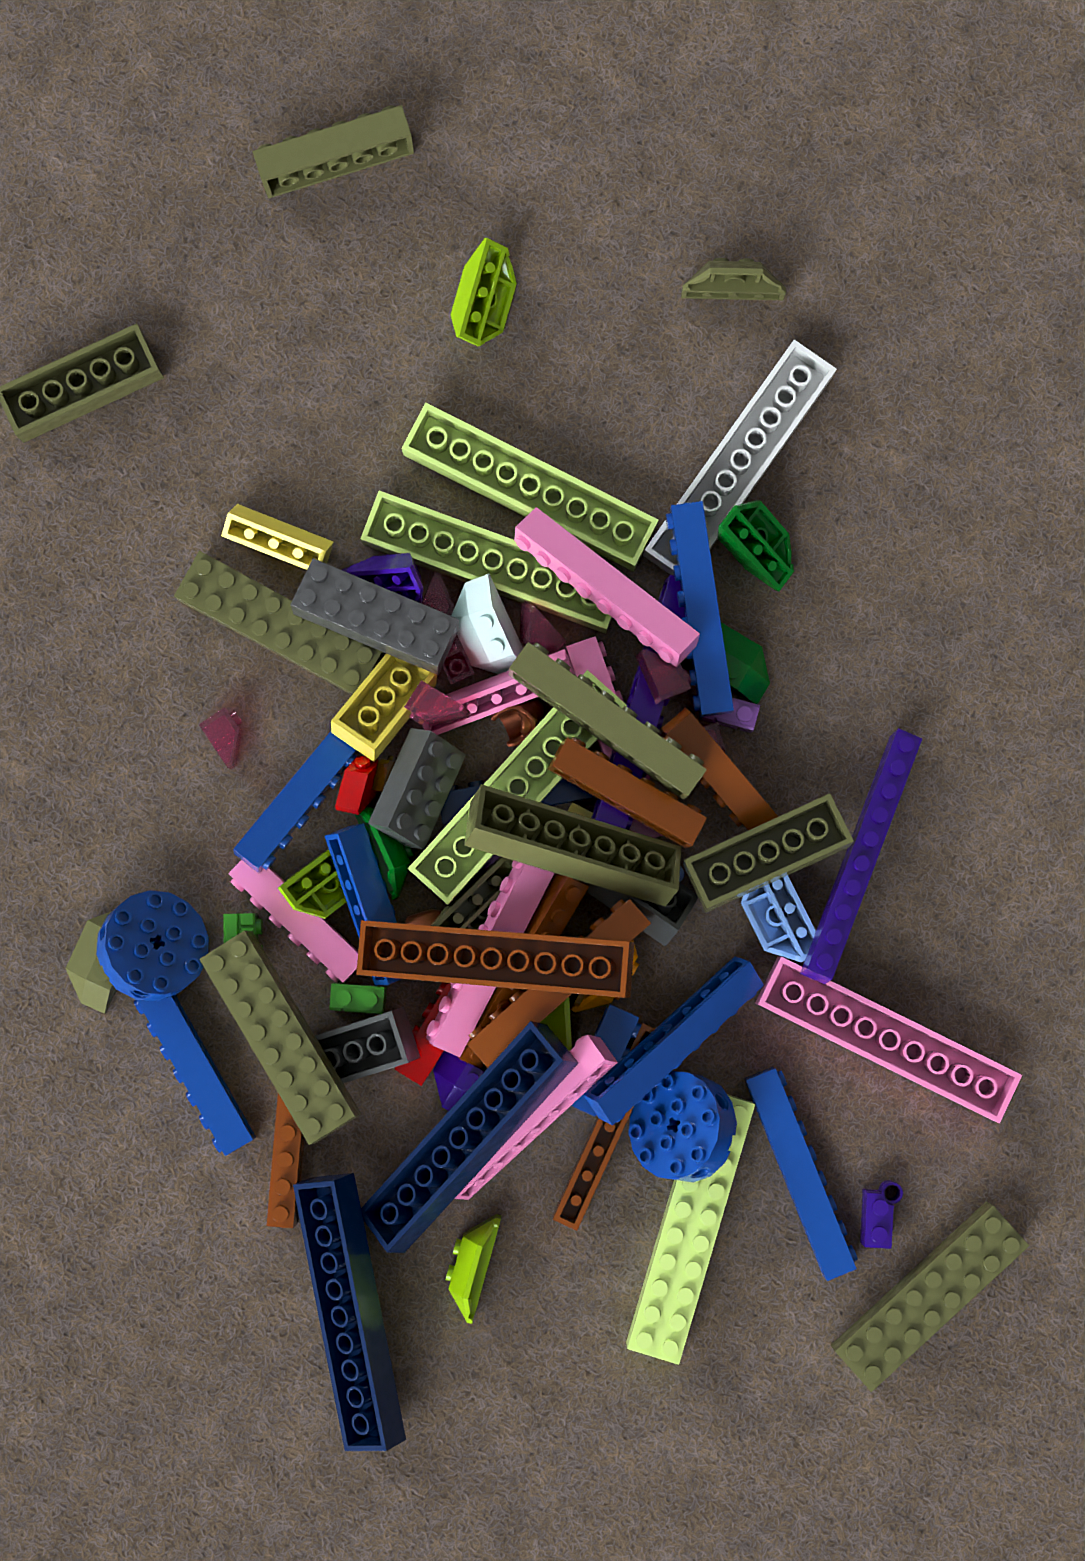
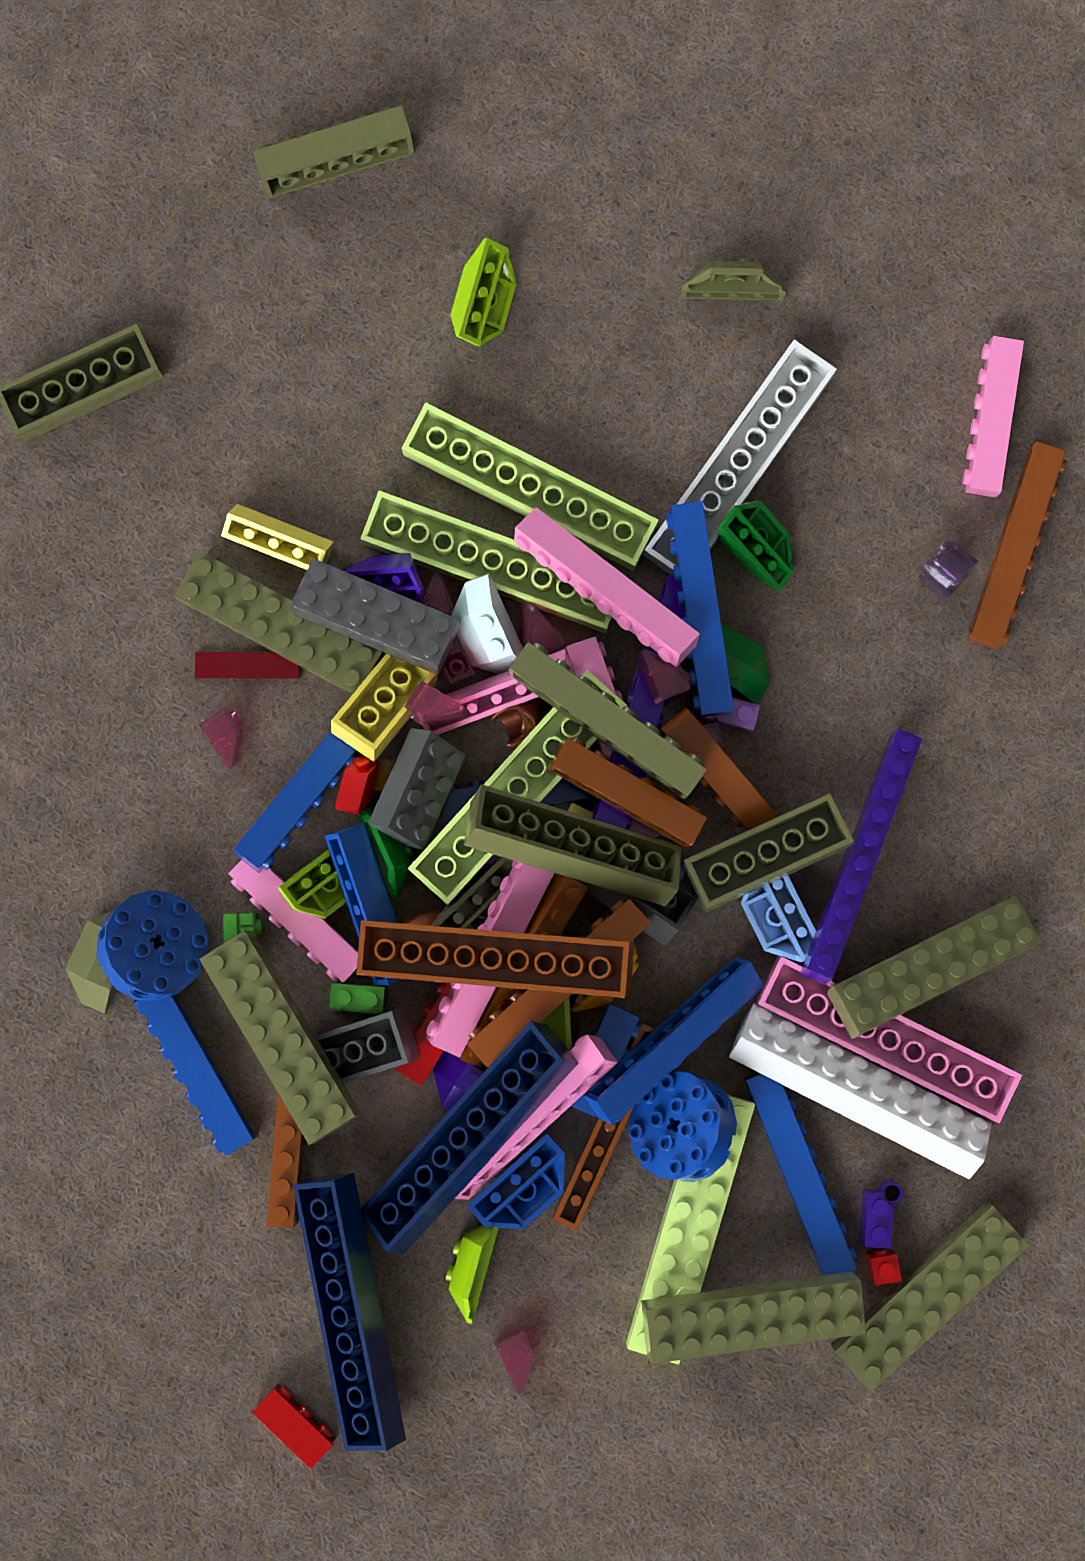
none -> dark red tile [195,652,300,679]
none -> red brick [252,1383,335,1469]
none -> blue wedge [467,1133,565,1229]
none -> clear pink slope [495,1326,538,1394]
none -> olive brick [641,1271,866,1364]
none -> white brick [729,1003,992,1179]
none -> olive brick [827,895,1042,1039]
none -> red brick [866,1248,902,1286]
none -> clear purple brick [918,539,979,602]
none -> bright pink brick [962,336,1024,498]
none -> dark orange brick [966,441,1067,650]

